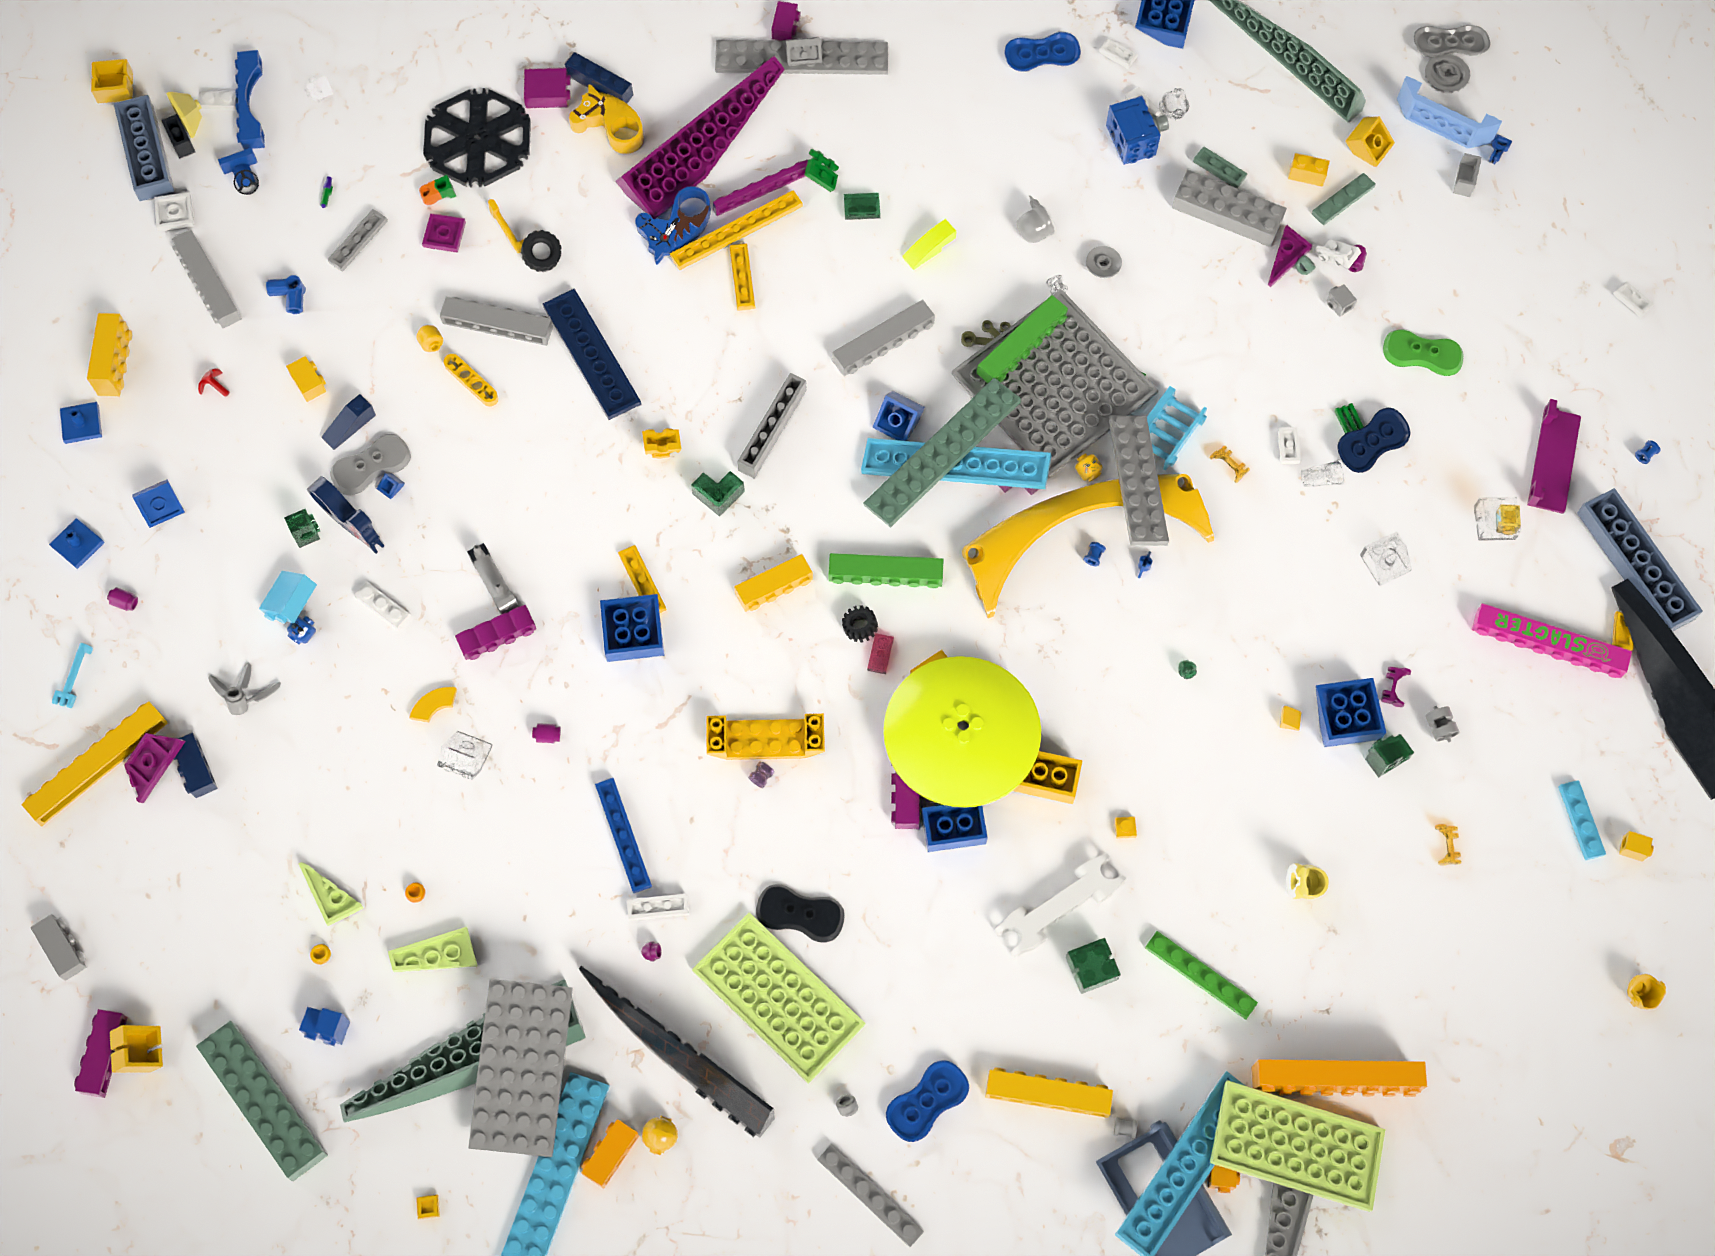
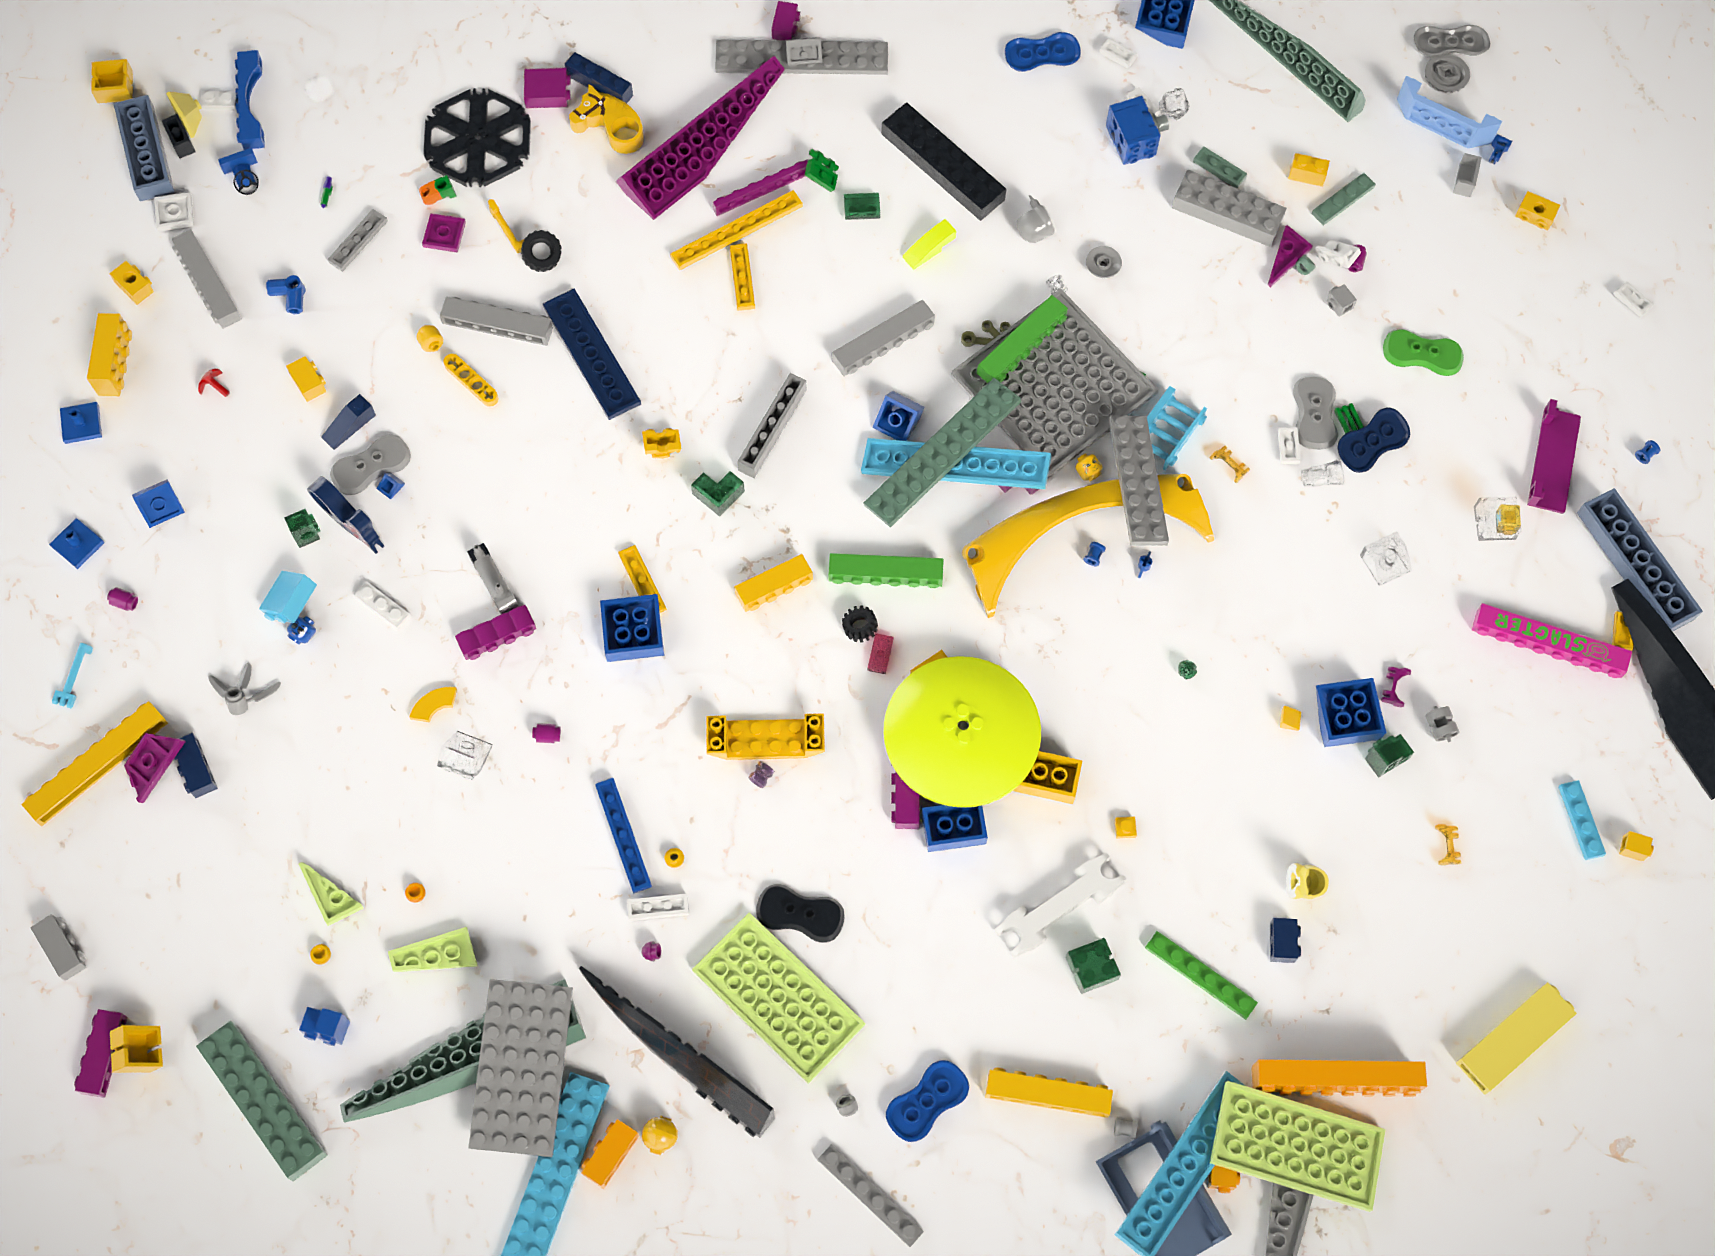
yellow tile [416,1195,440,1220] -> none
blue animal [635,187,711,265] -> none
yellow slope [1345,116,1395,167] -> none
yellow cap [1627,974,1666,1009] -> none
none -> yellow brick [109,261,154,305]
none -> yellow plate [664,848,684,868]
none -> black brick [881,102,1007,221]
none -> dark blue brick [1270,918,1301,963]
none -> light grey plate [1293,377,1338,450]
none -> light yellow brick [1456,982,1577,1095]
none -> yellow brick [1515,191,1561,231]

